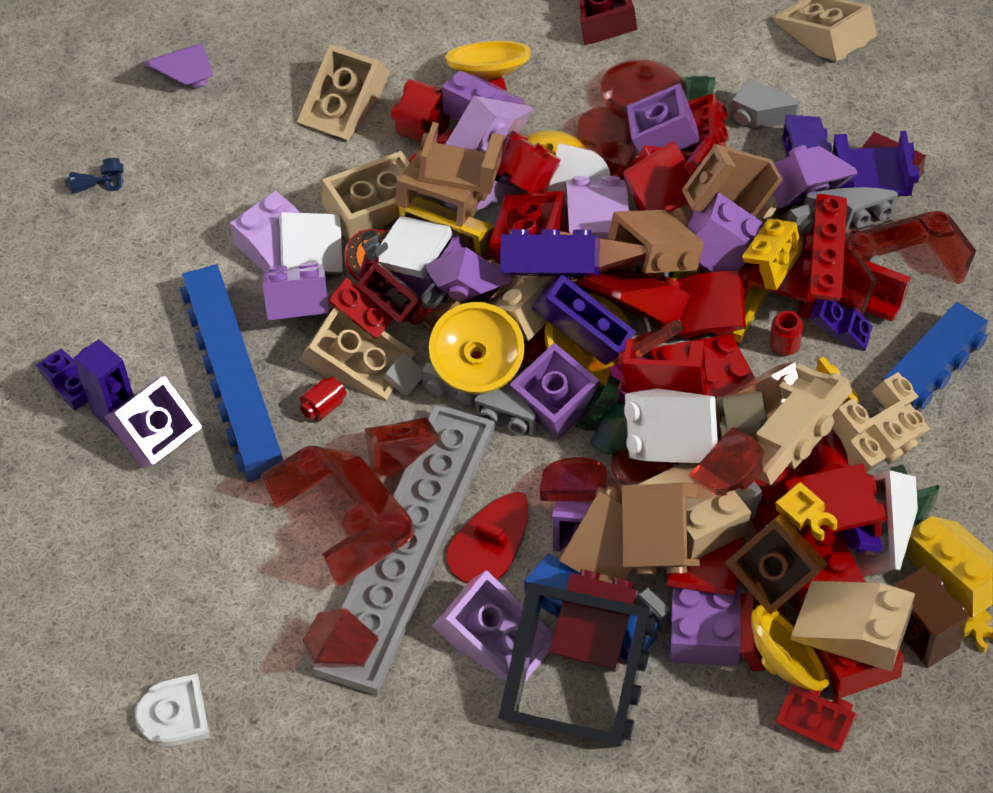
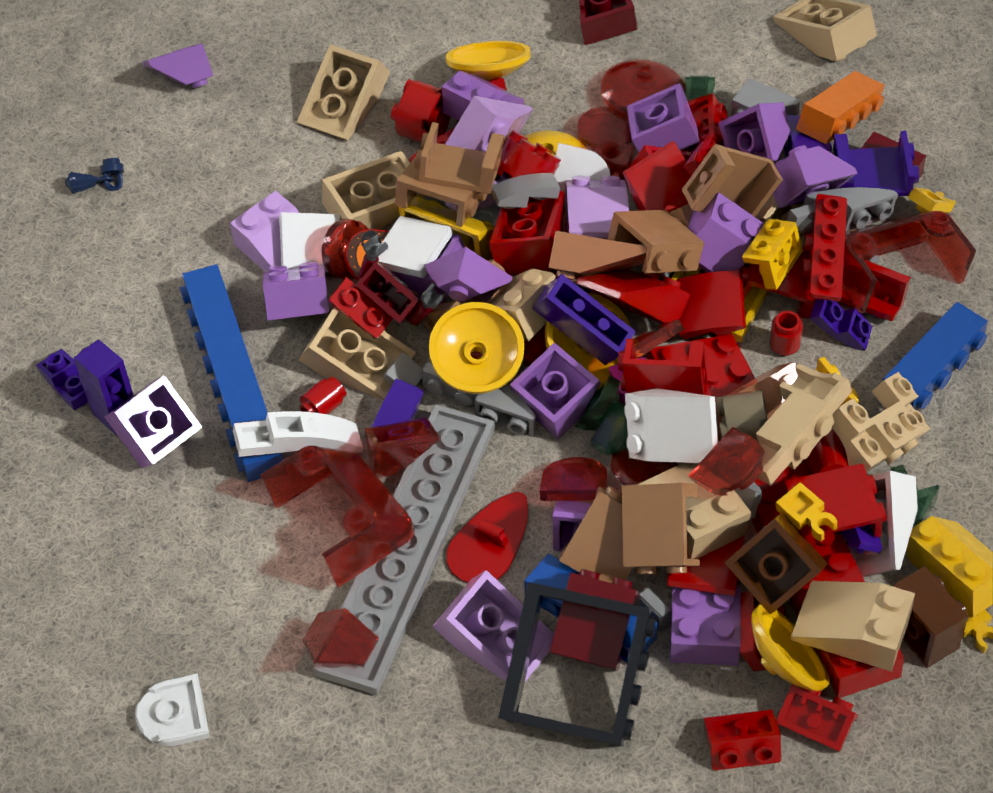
dark purple brick [500,229,600,277] -> none
none -> white slope [233,411,363,458]
none -> clear red tile [321,219,368,279]
none -> dark purple slope [368,378,425,447]
none -> light grey slope [491,173,560,209]
none -> red bracket [704,709,781,771]
none -> medium lavender slope [719,102,791,162]
none -> orange brick [796,71,885,145]
none -> yellow plate [908,187,956,216]

